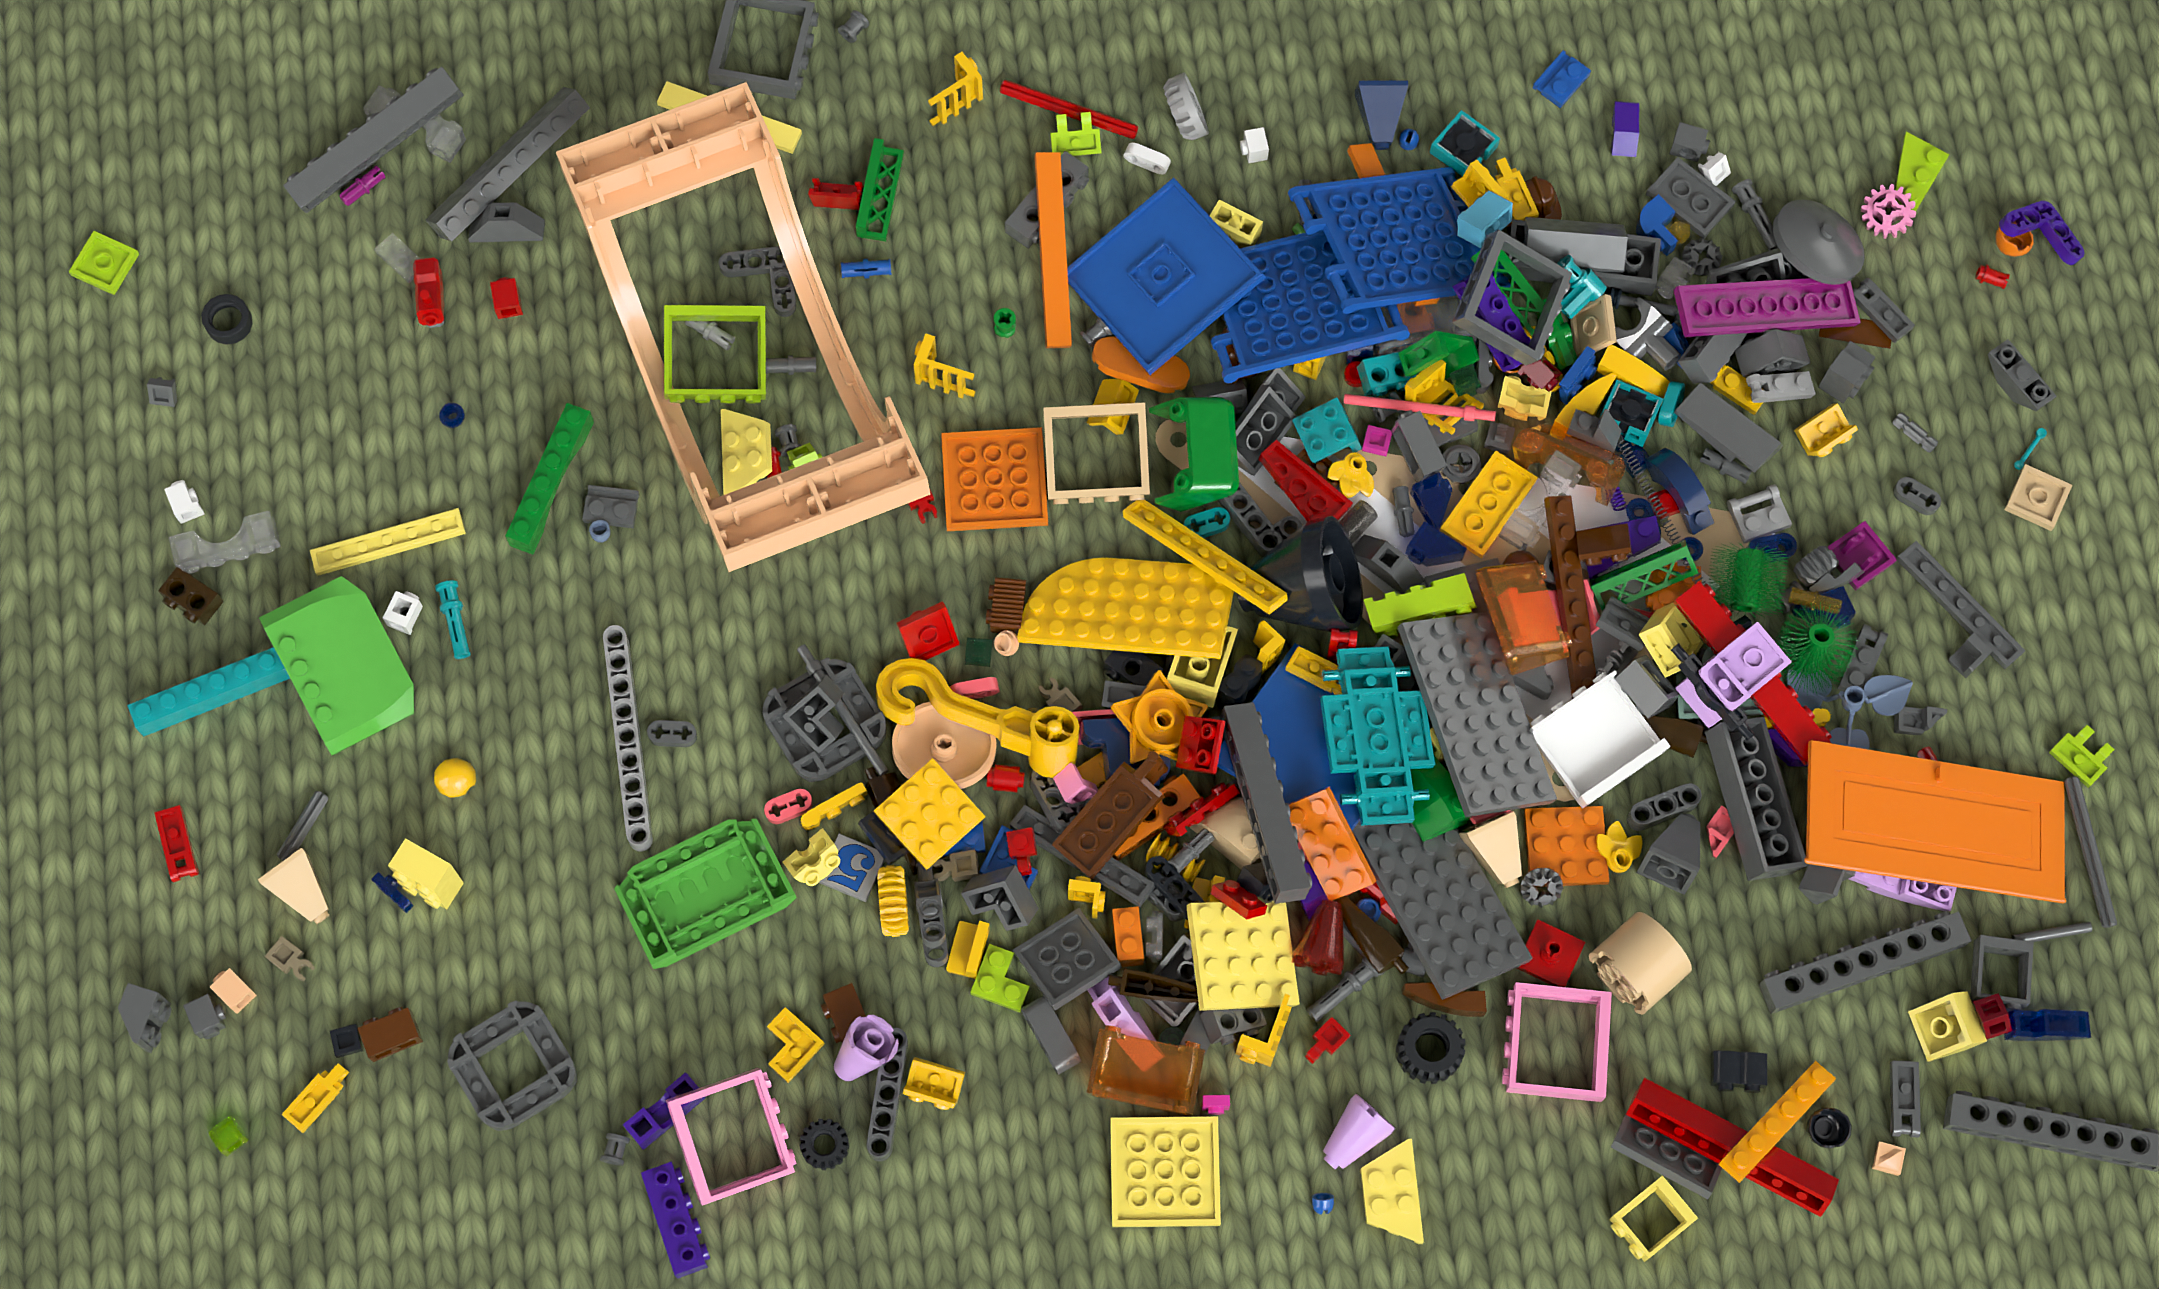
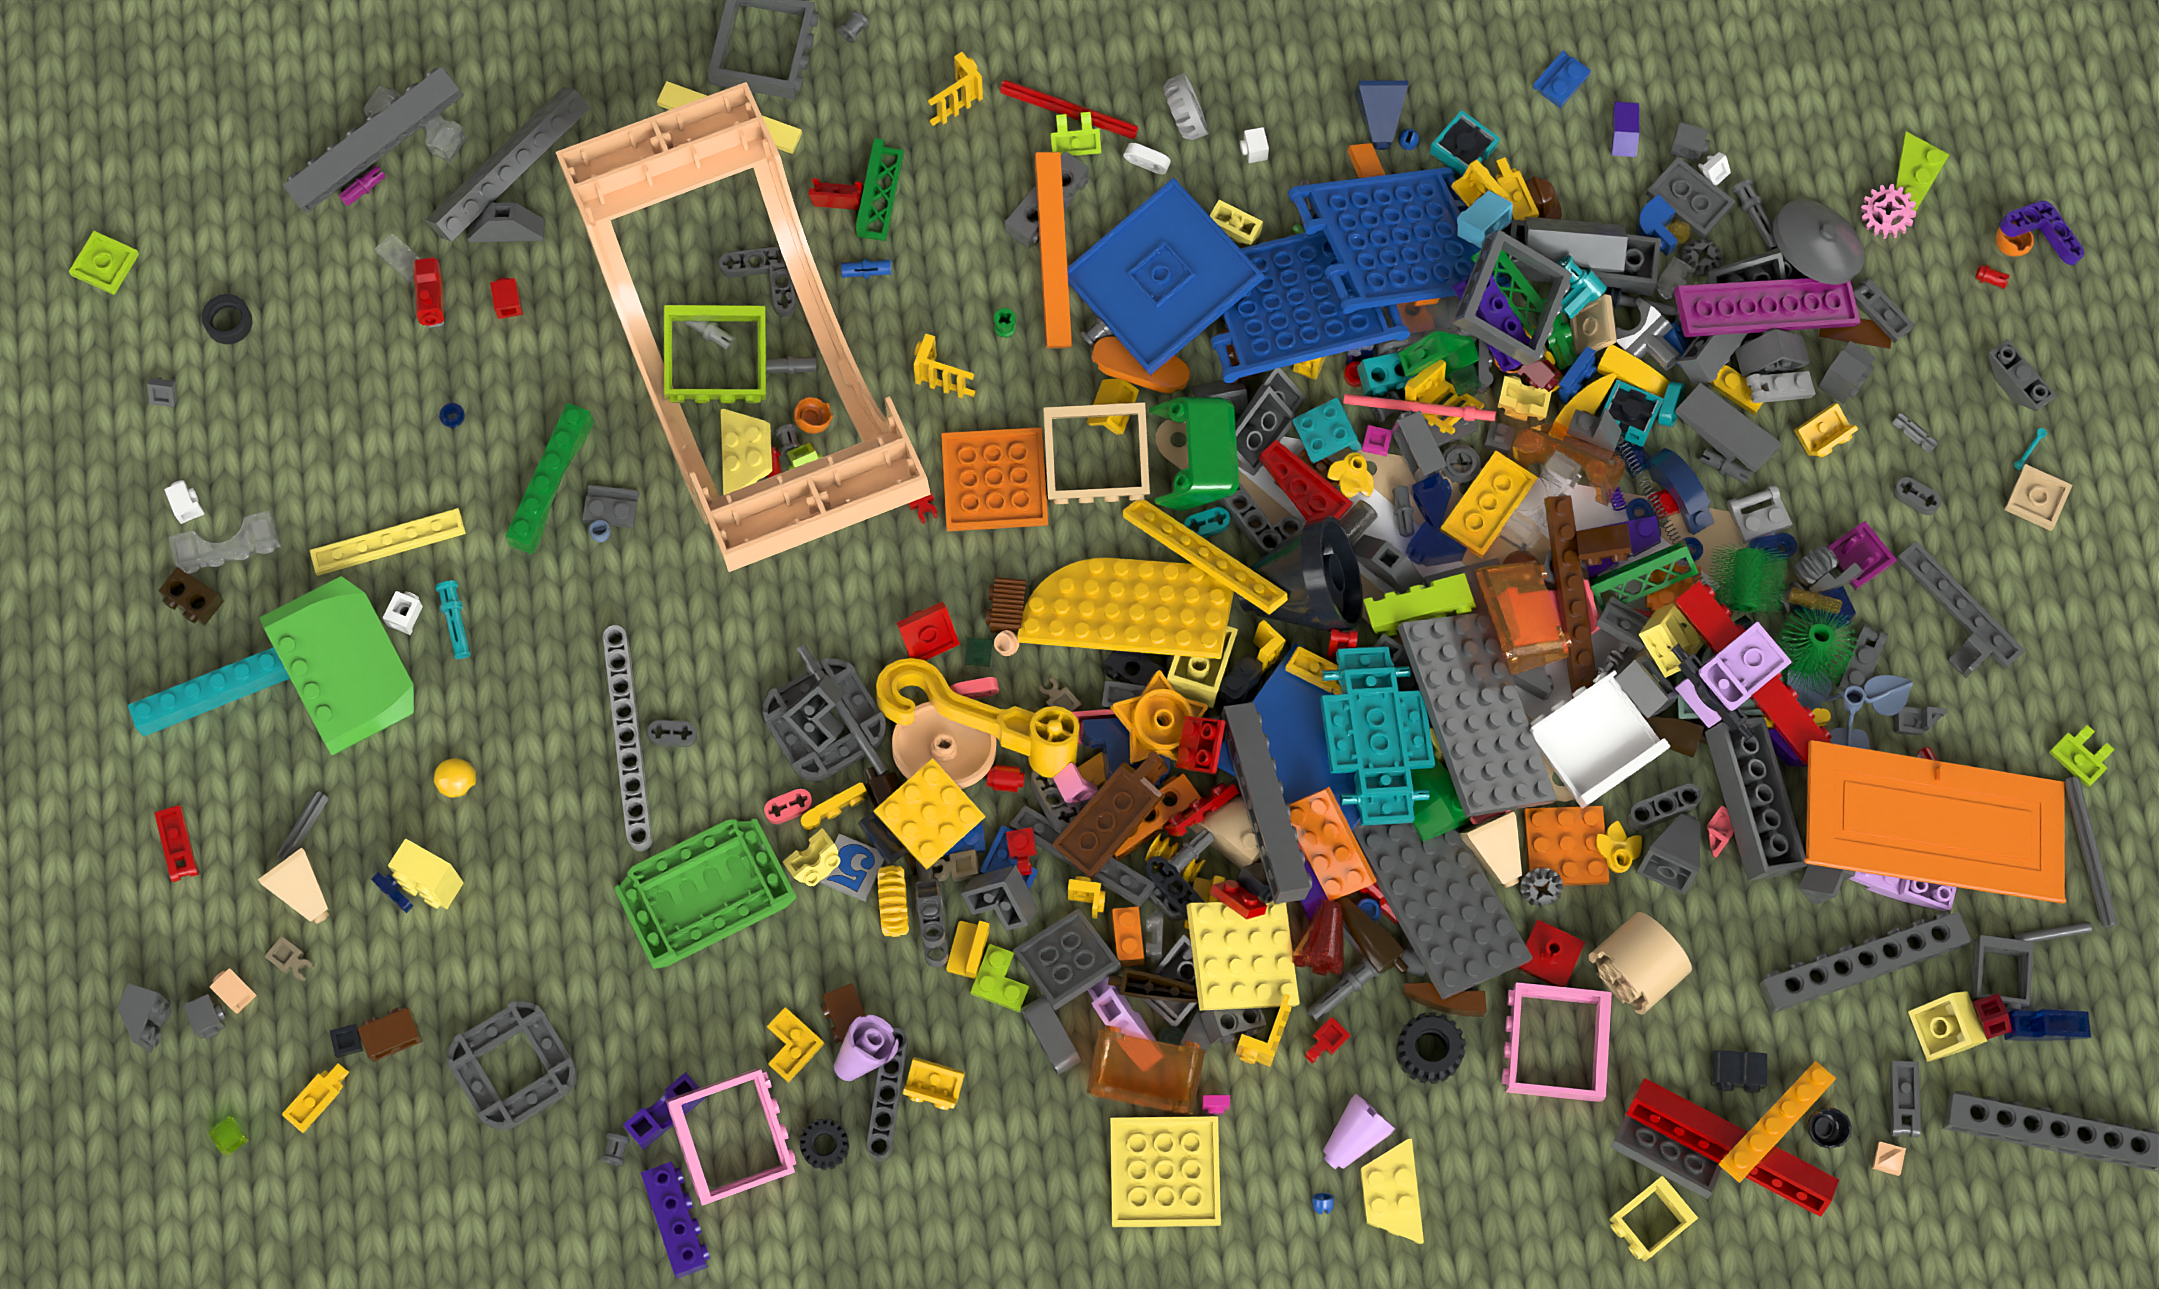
none -> orange hair [794,397,833,434]

